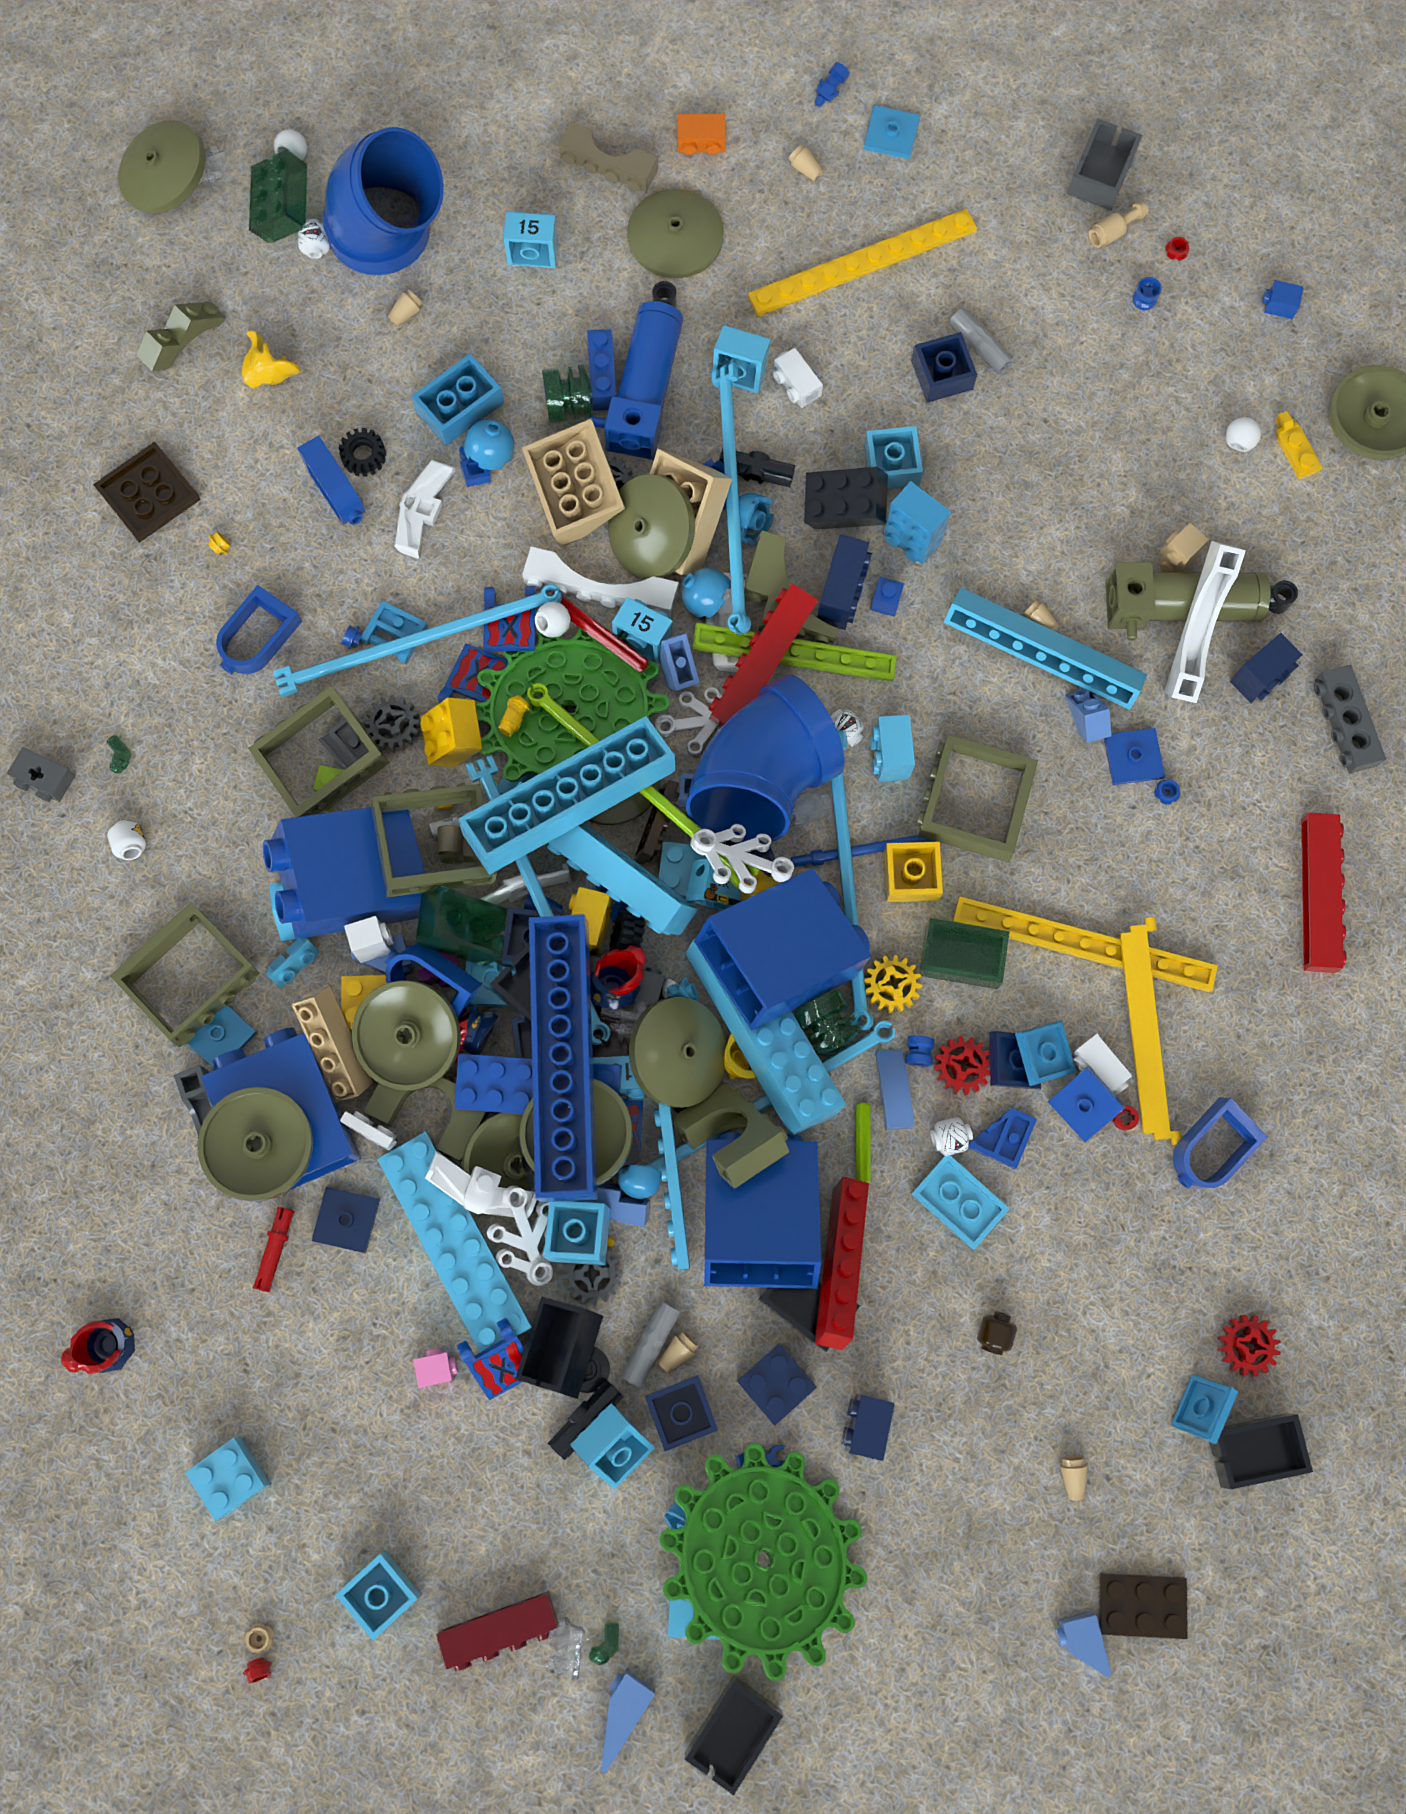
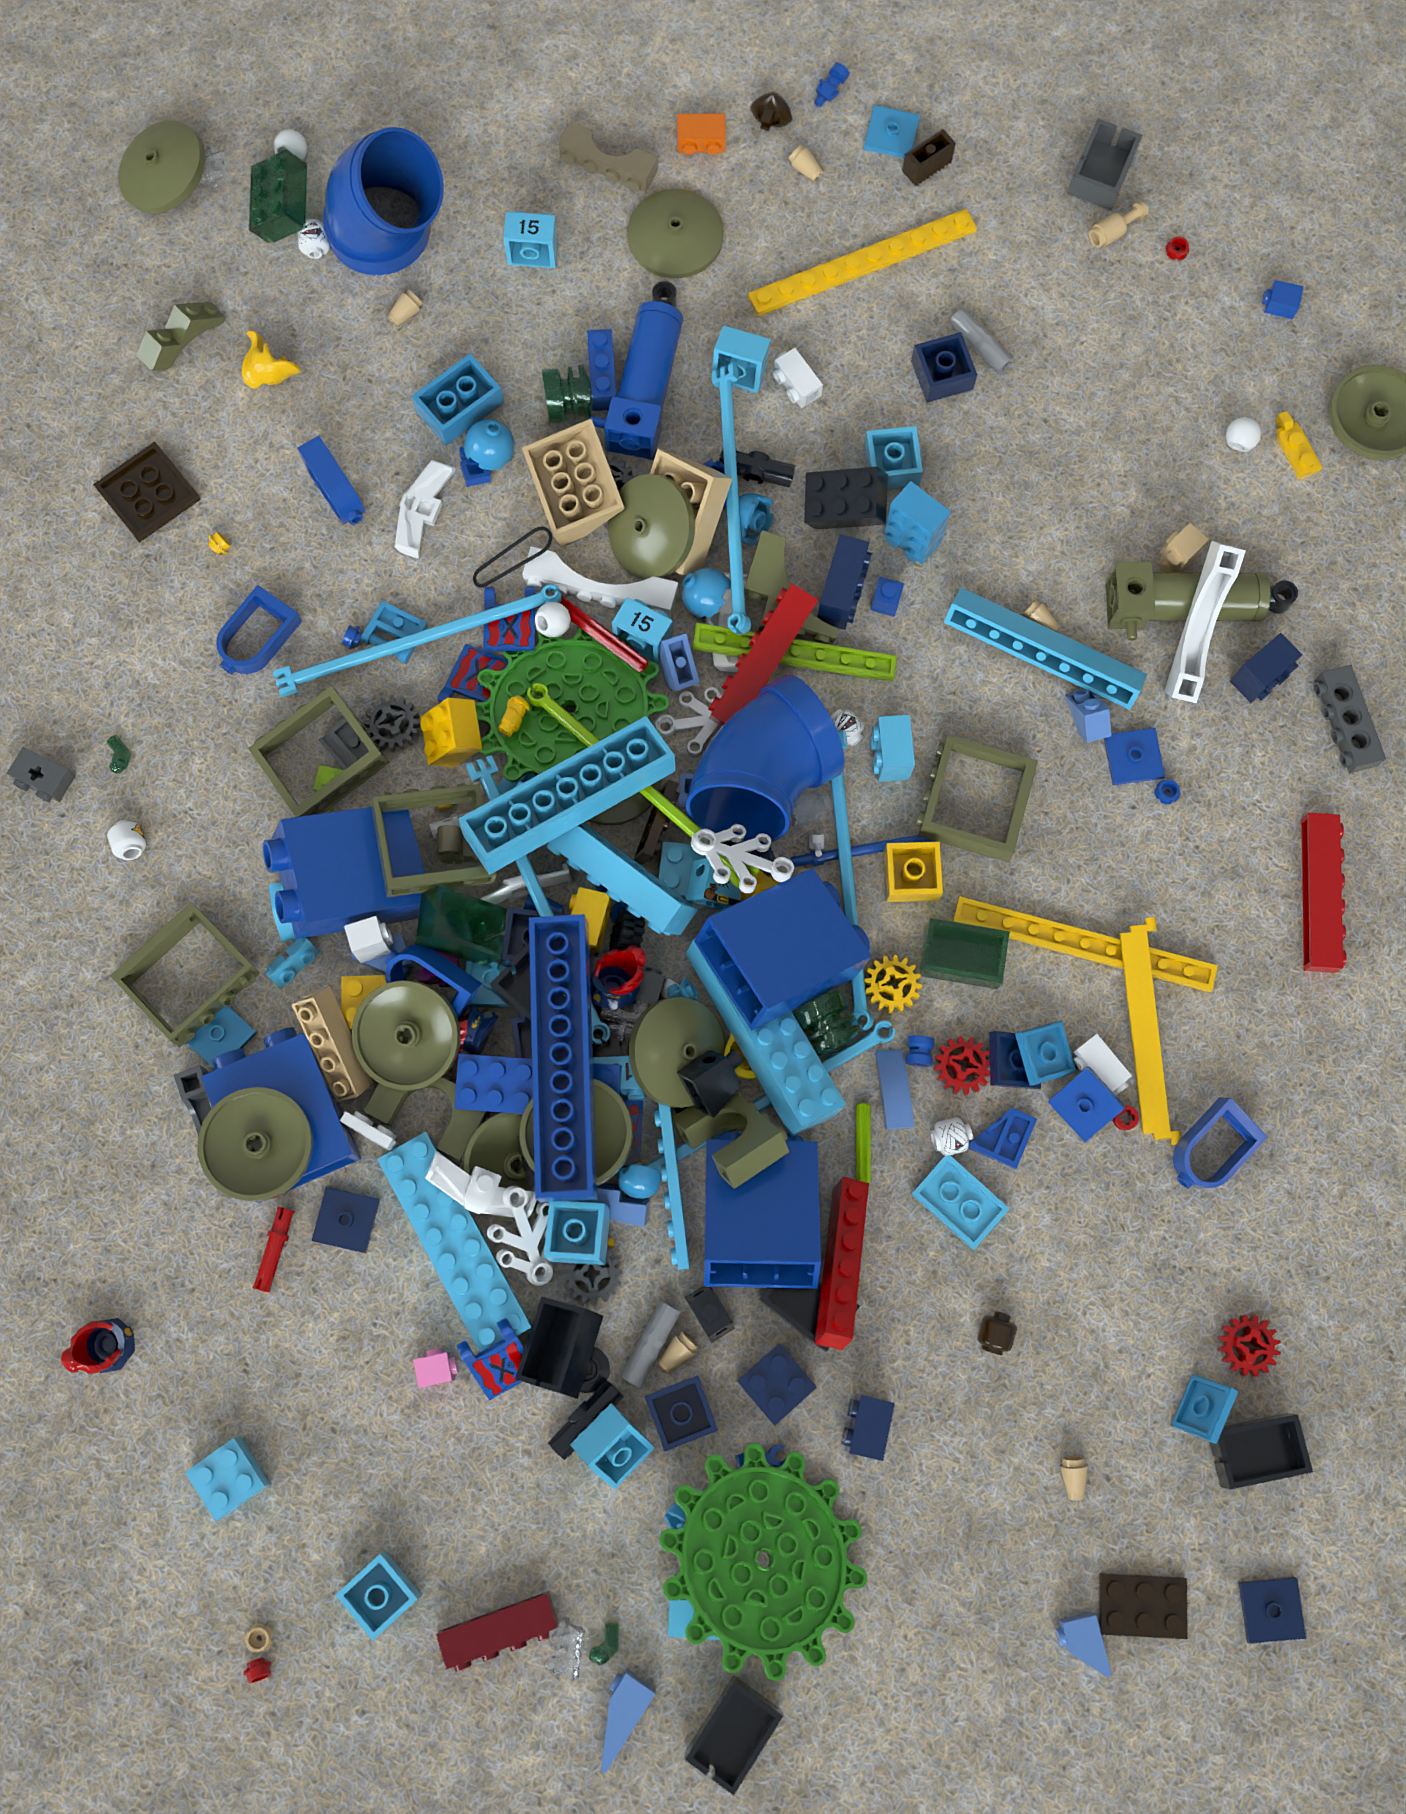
black tyre [339,428,386,477] -> none
blue wheel [1132,277,1162,310] -> none
none -> black piece [473,527,553,588]
none -> black torso [677,1050,743,1118]
none -> black torso [684,1285,735,1344]
none -> dark brown piece [750,92,793,131]
none -> white hand [809,833,824,857]
none -> dark brown brick [902,129,956,186]
none -> dark blue plate [1238,1577,1306,1644]

